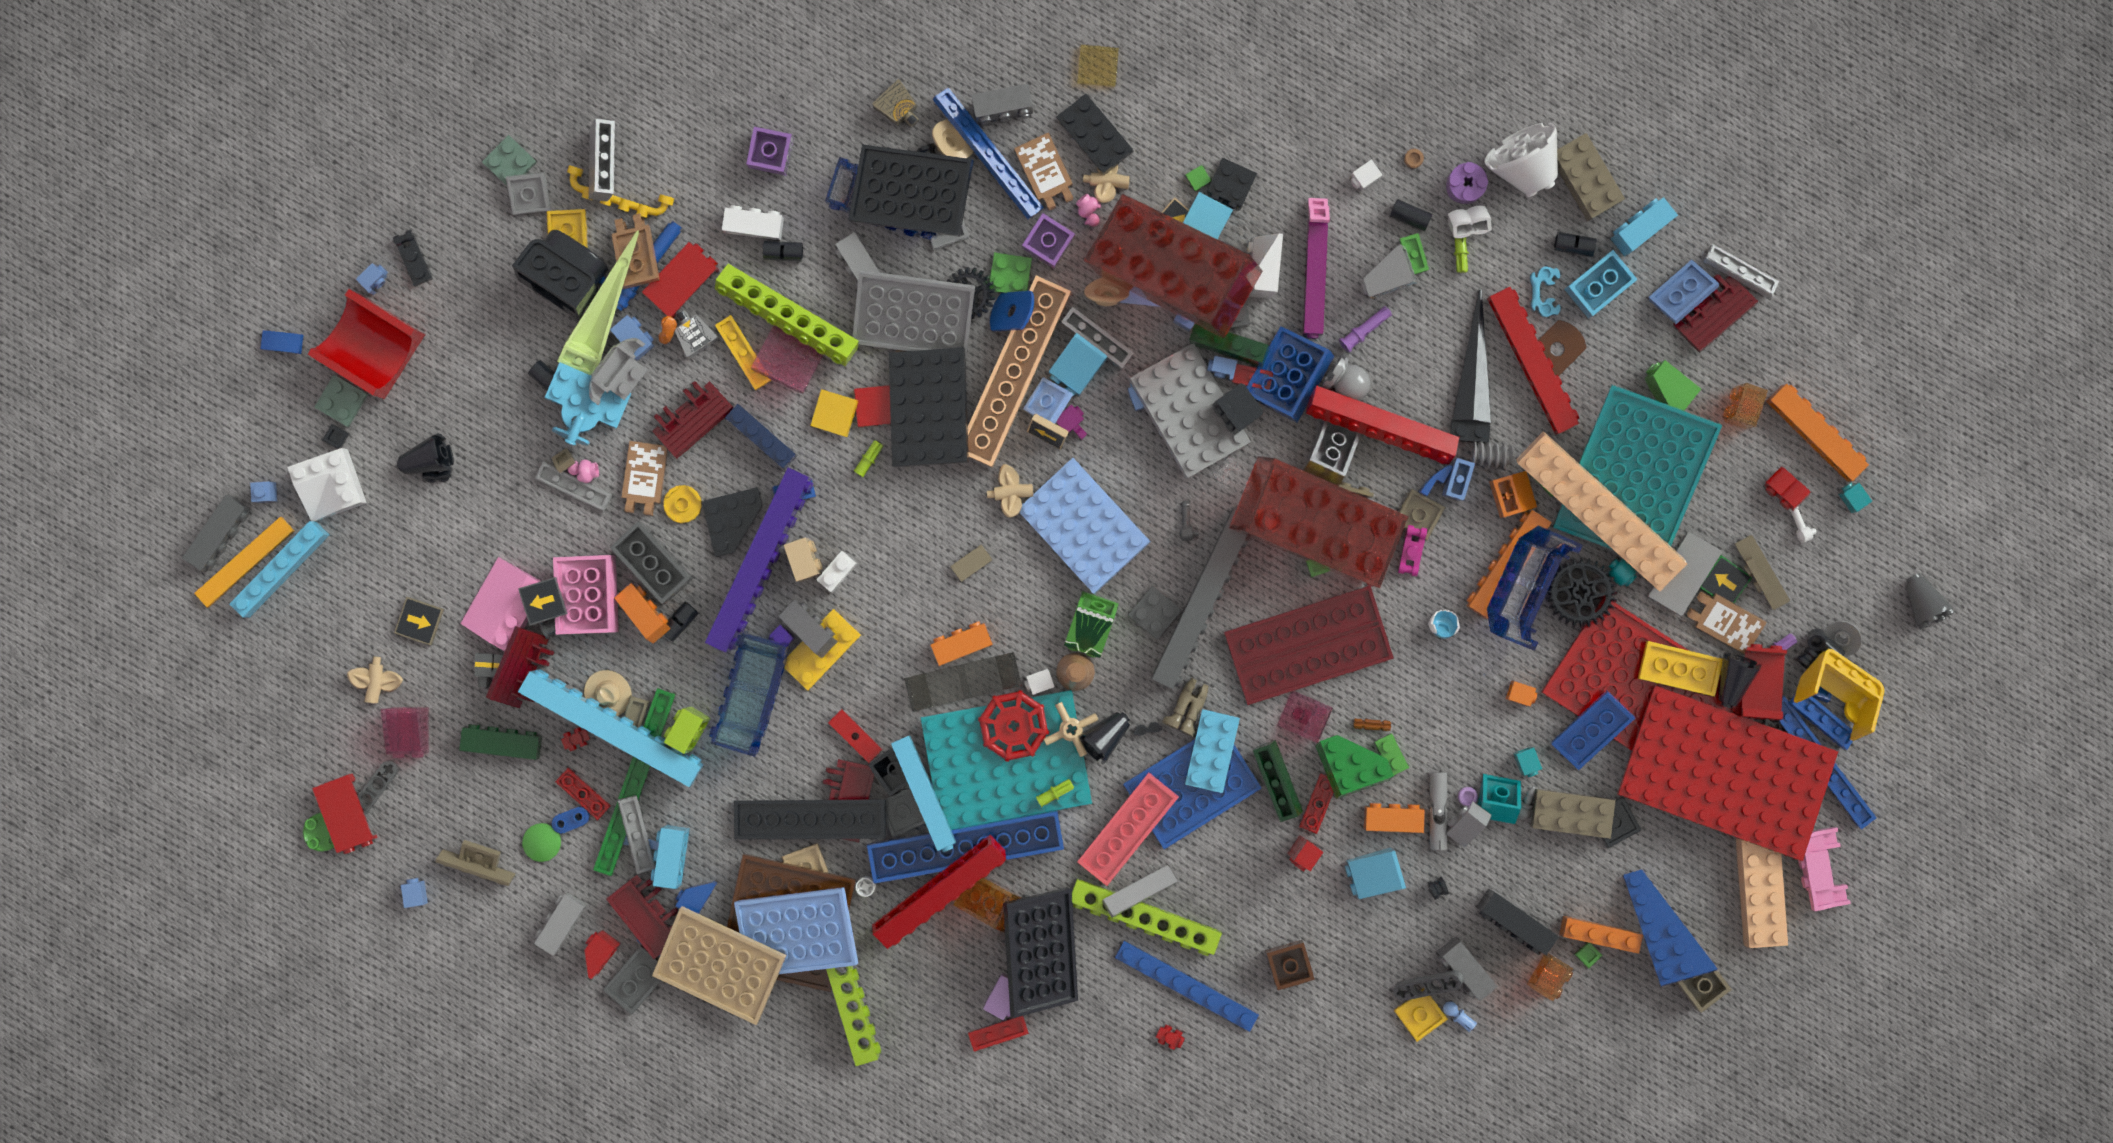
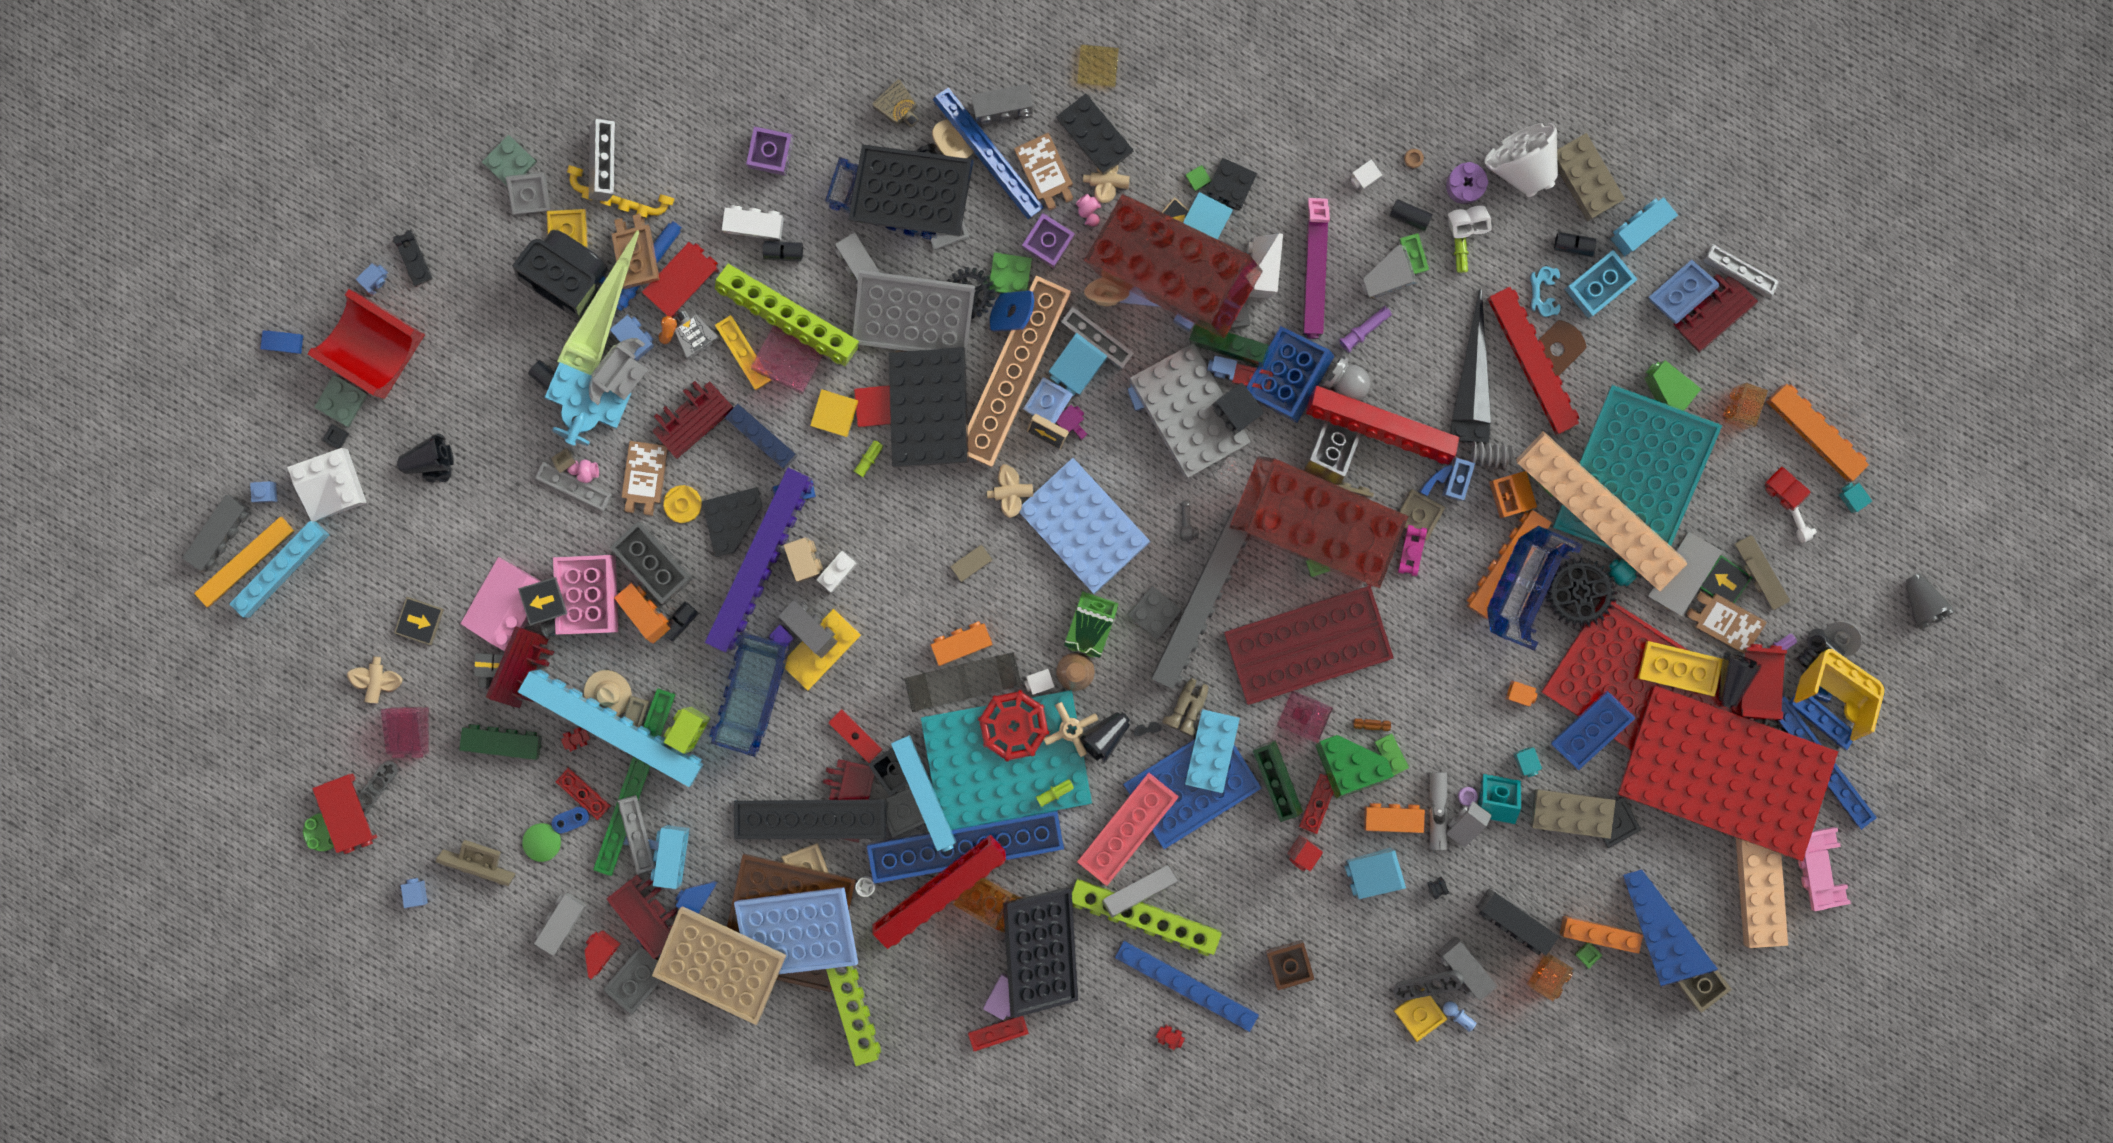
medium azure hair [1428,610,1460,639] -> none
light grey bar [1518,786,1535,820] -> none

